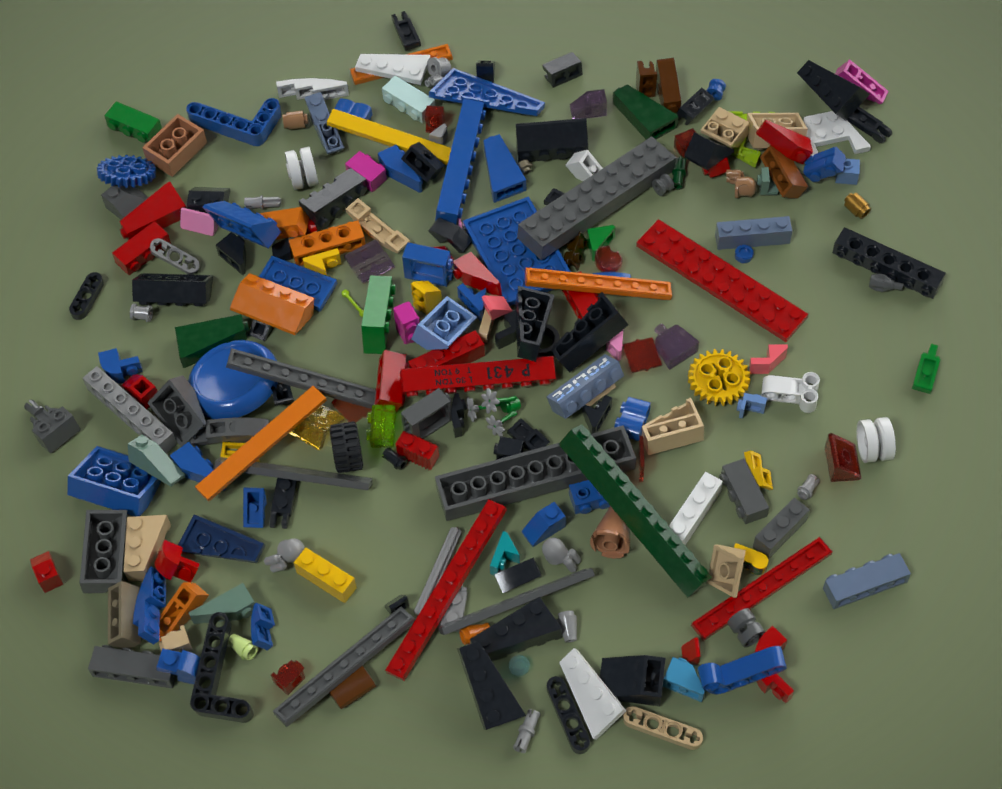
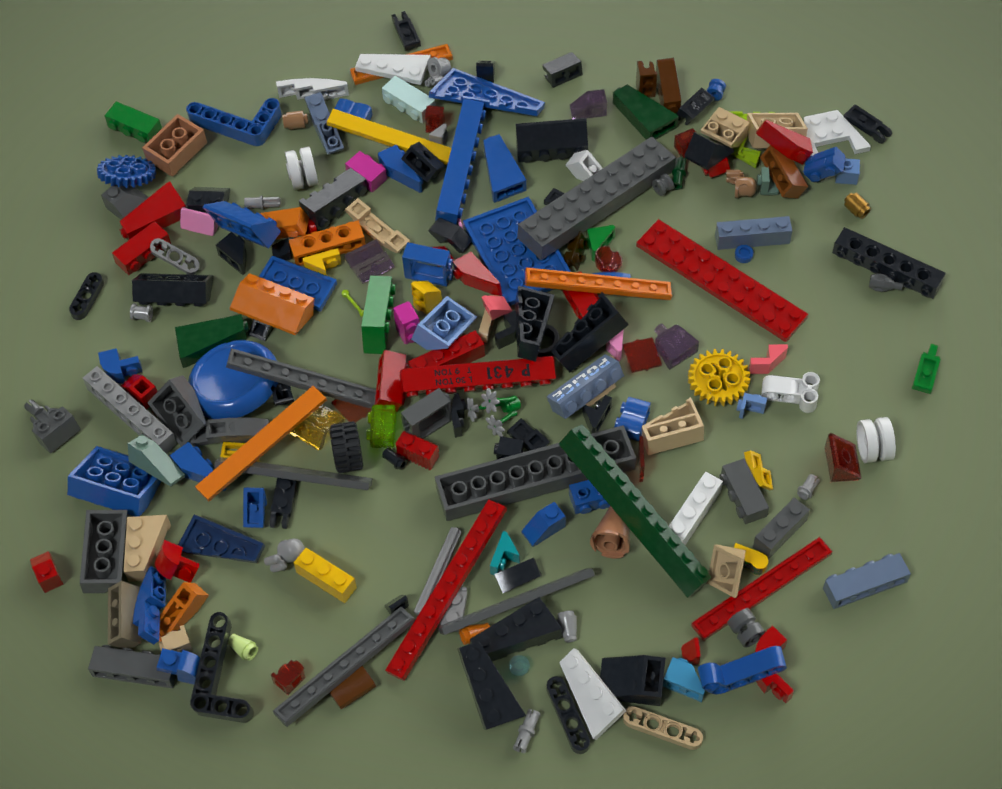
sand green slope [189,583,255,624] -> none
blue slope [251,603,275,650] -> none
blue slope [457,283,487,321] -> none
dark tan plate [517,160,533,175] -> none
light grey piece [542,537,581,573] -> none
black wedge [797,60,870,121] -> none
dark pink slope [835,59,889,104] -> none

